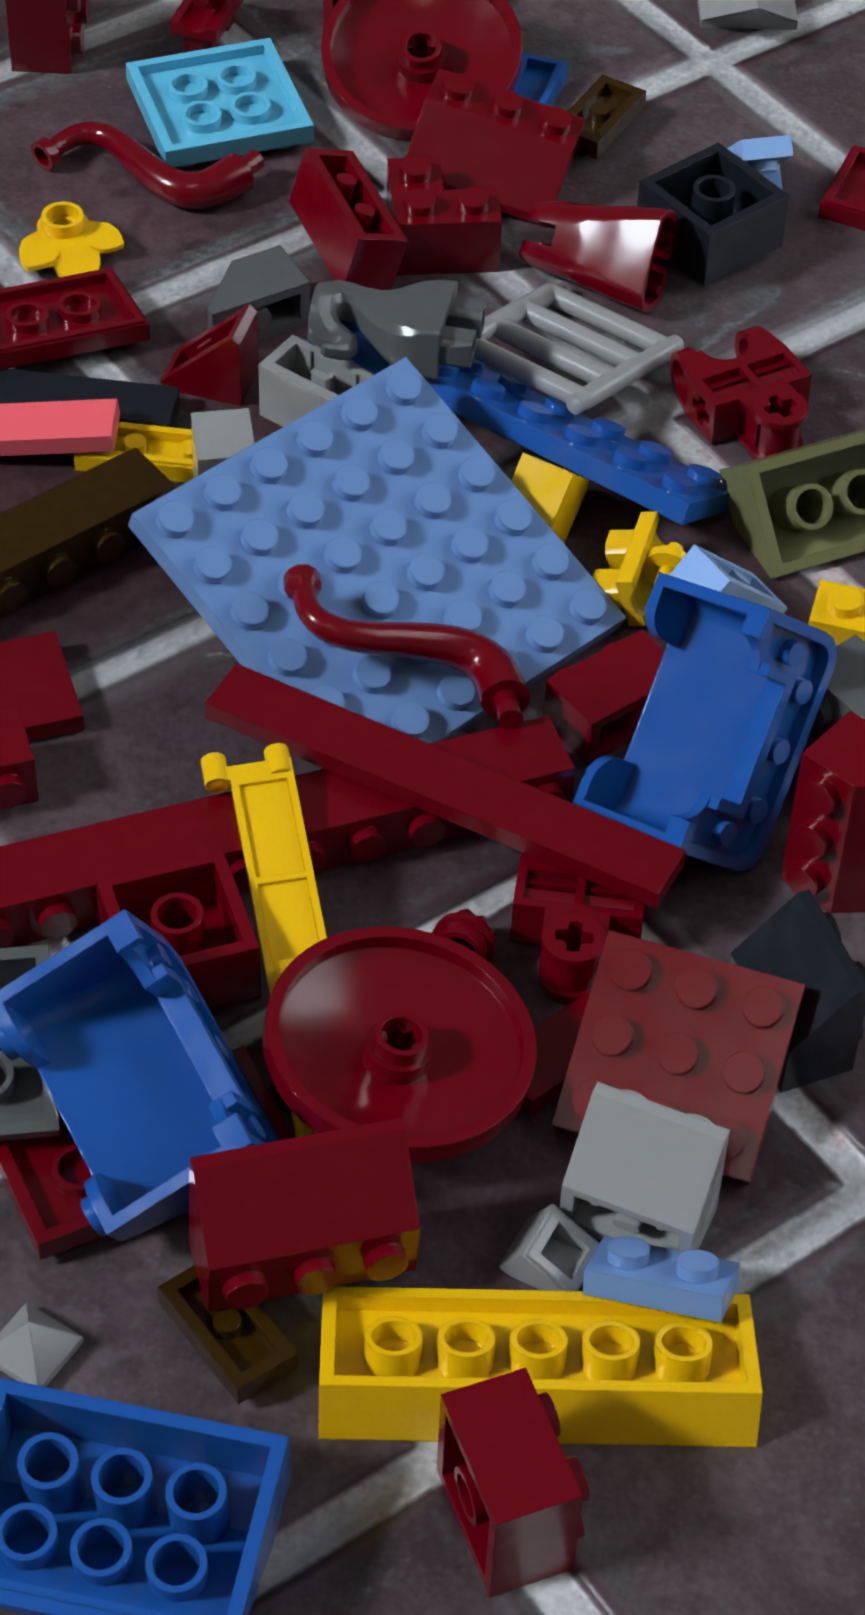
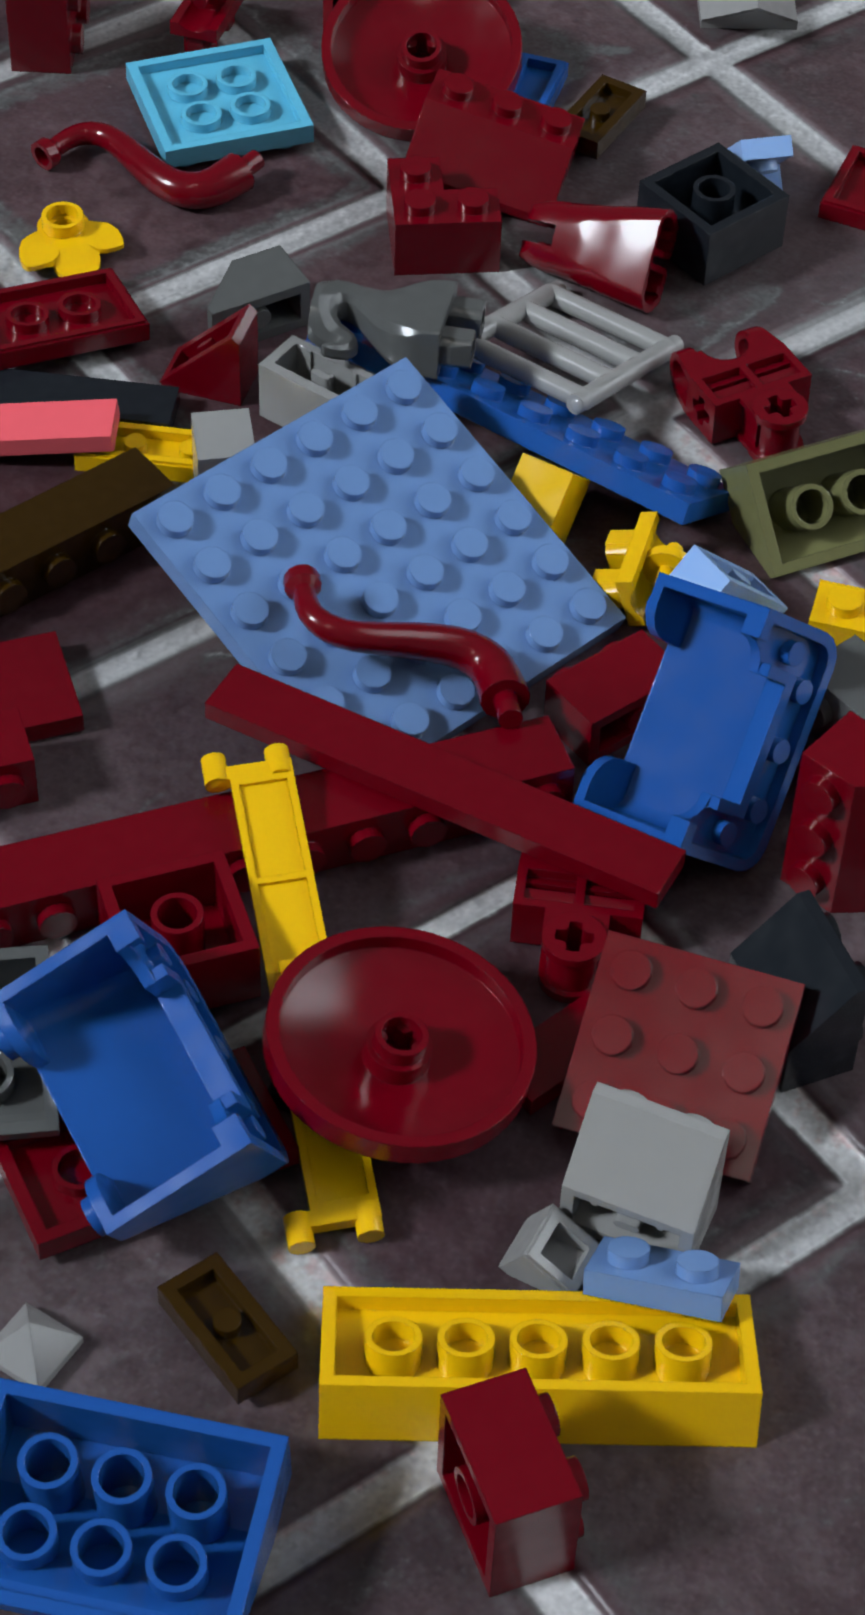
dark red slope [188,1117,421,1312] -> none
dark red brick [289,148,408,290] -> none
dark red plate [432,908,496,962] -> none

